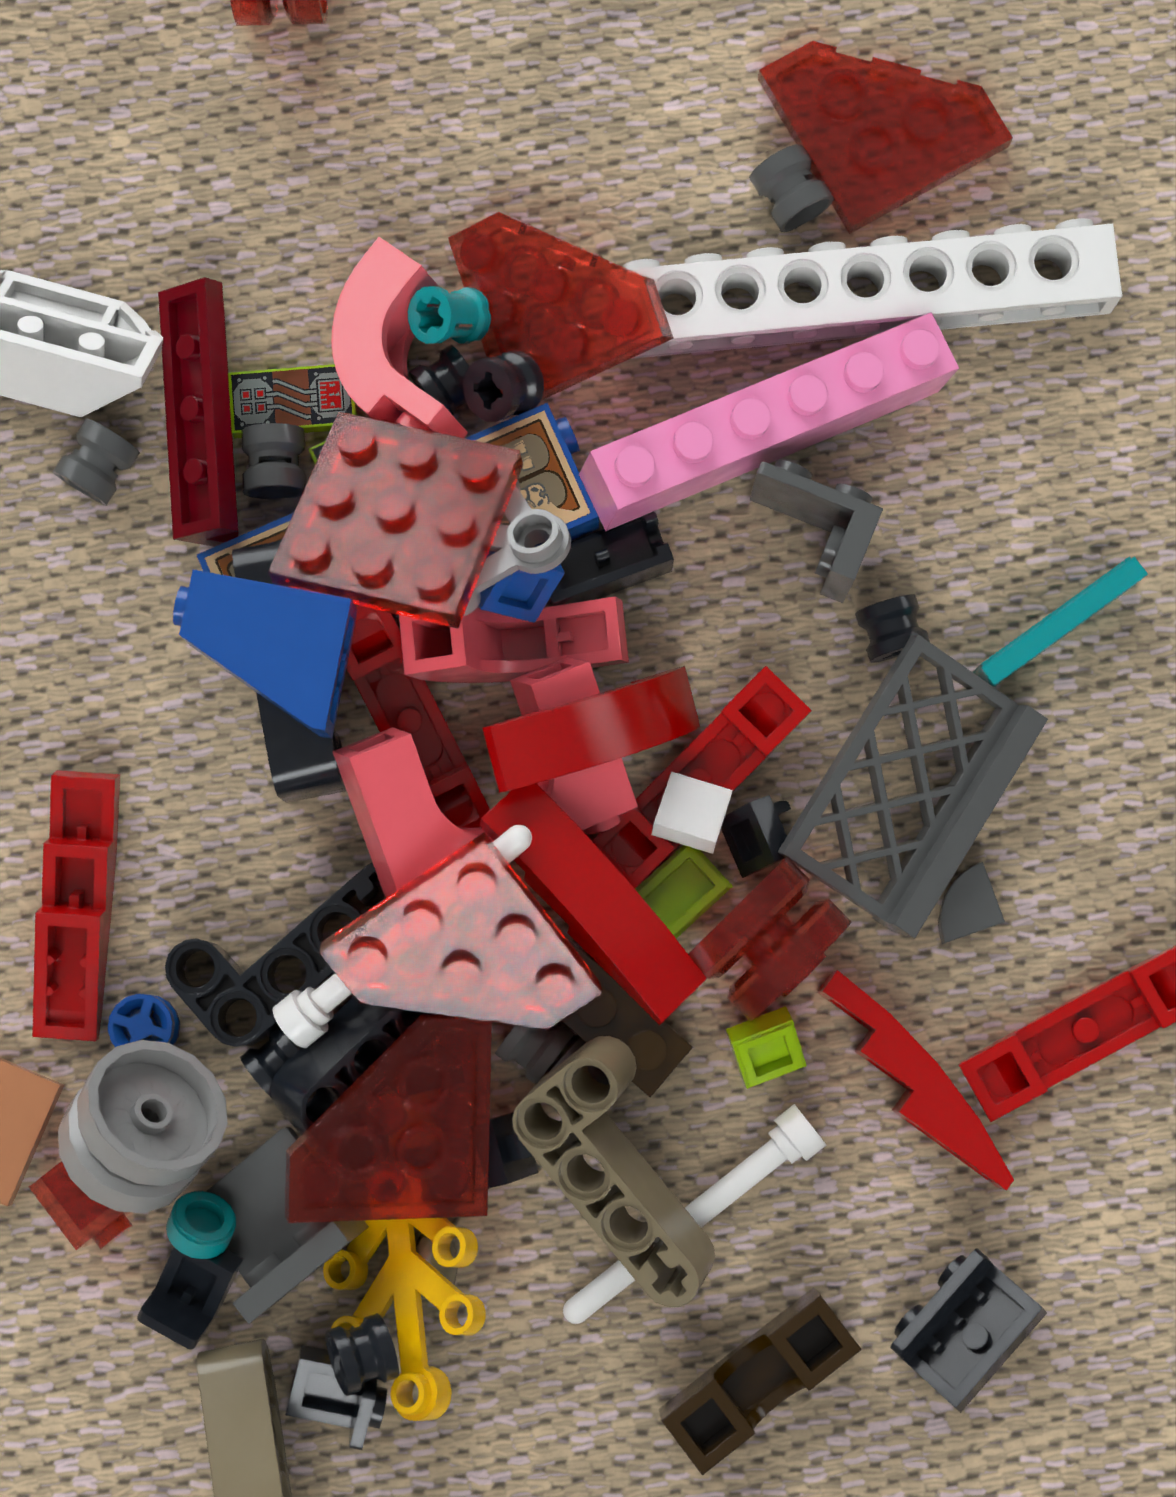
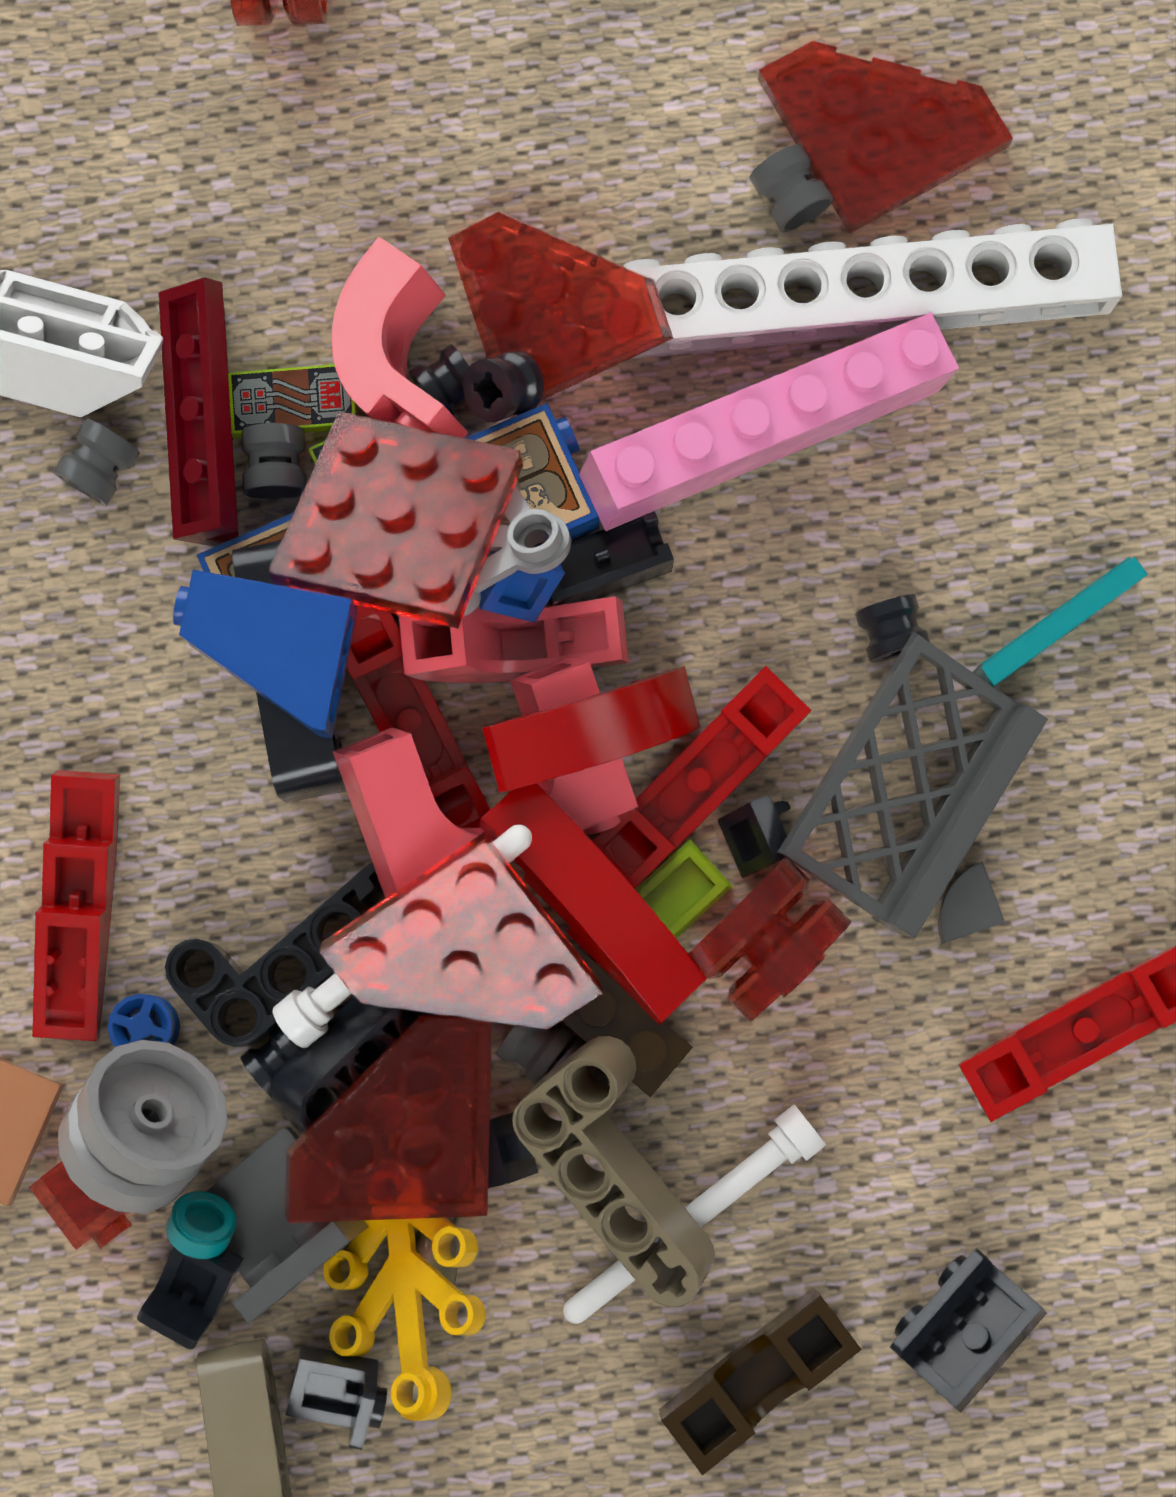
black wheel [325,1313,399,1396] -> none
teal bush [408,286,491,344] -> none
white tile [651,771,733,854] -> none
lime tile [726,1006,807,1089] -> none
dark grey bracket [750,460,883,603] -> none
red slope [817,970,1014,1191] -> none

